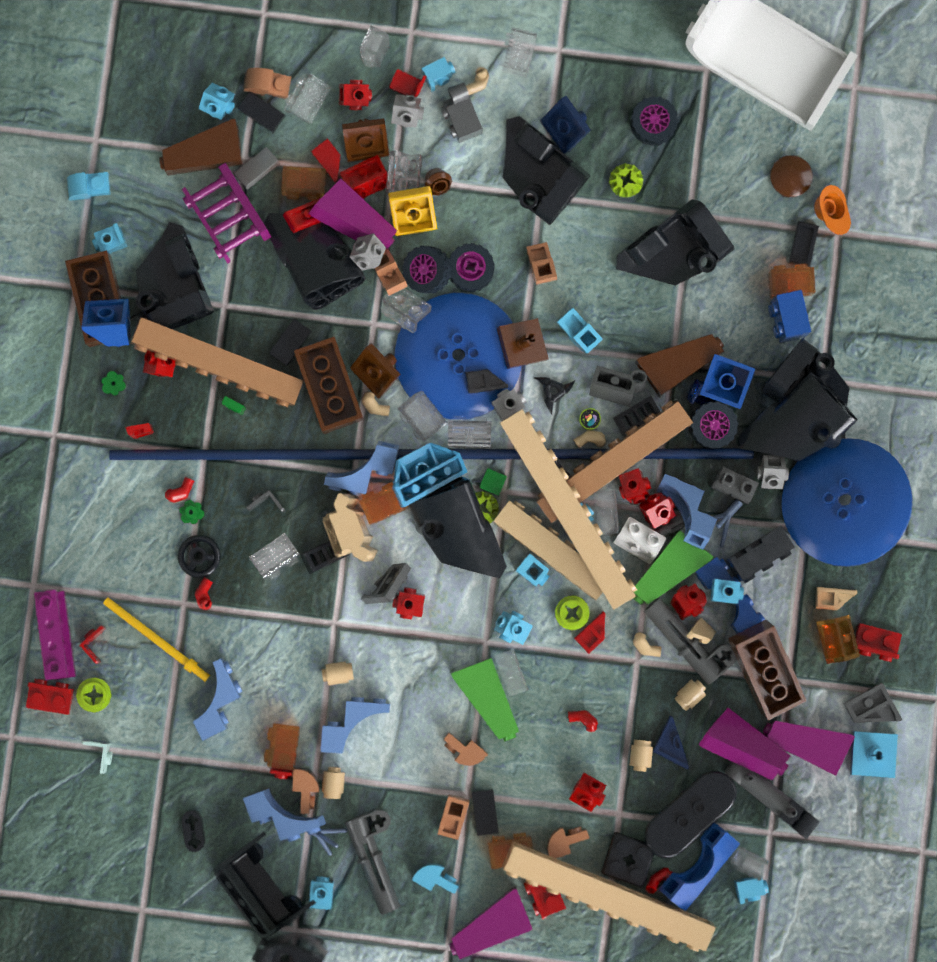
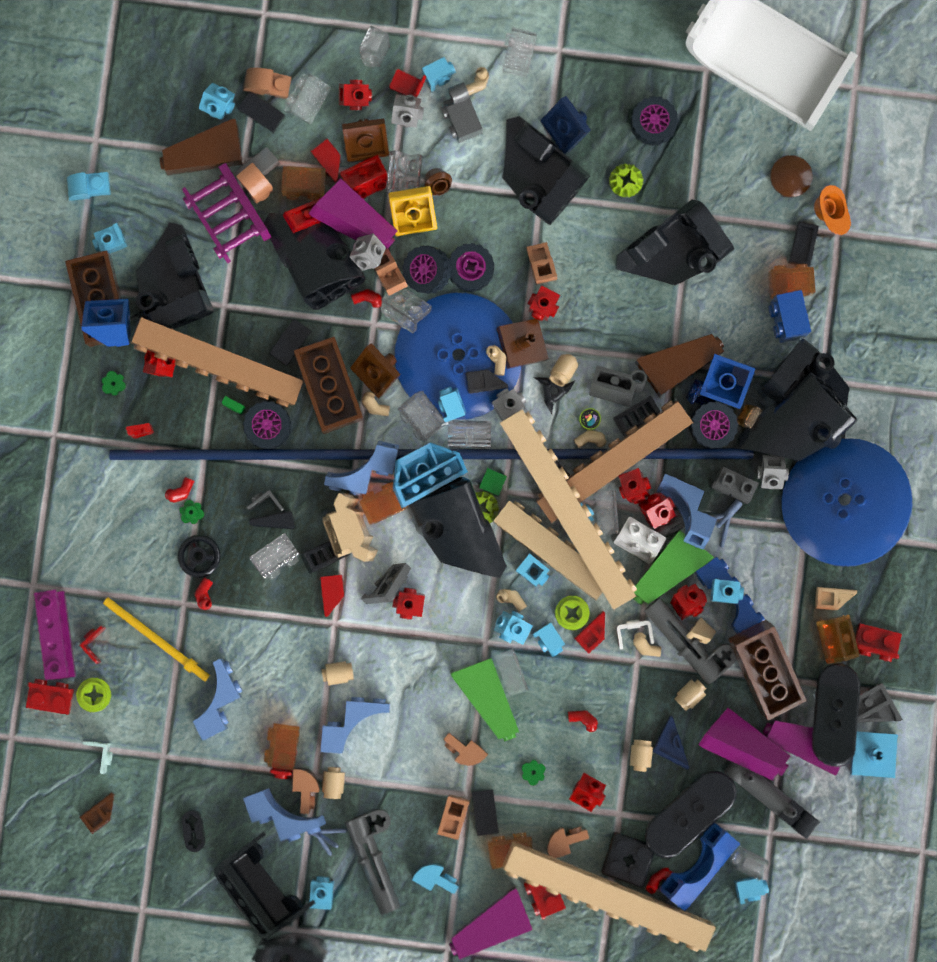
medium azure brick [556,308,603,354] -> none
black wedge [724,526,795,583] -> none
none -> reddish brown tile [80,792,115,834]
none -> nougat brick [236,162,273,204]
none -> black wheel [243,401,292,449]
none -> black slope [249,511,296,529]
none -> red tile [320,575,344,617]
none -> red arm [351,289,383,308]
none -> medium azure brick [438,387,466,422]
none -> tan arm [486,345,506,376]
none -> tan arm [496,589,527,612]
none -> green plant [522,760,546,786]
none -> red brick [527,285,560,321]
none -> medium azure brick [532,623,565,657]
none -> tan brick [549,354,579,387]
none -> white piece [616,619,654,650]
none -> clear orange tile [737,404,762,428]
none -> black piece [812,663,860,767]

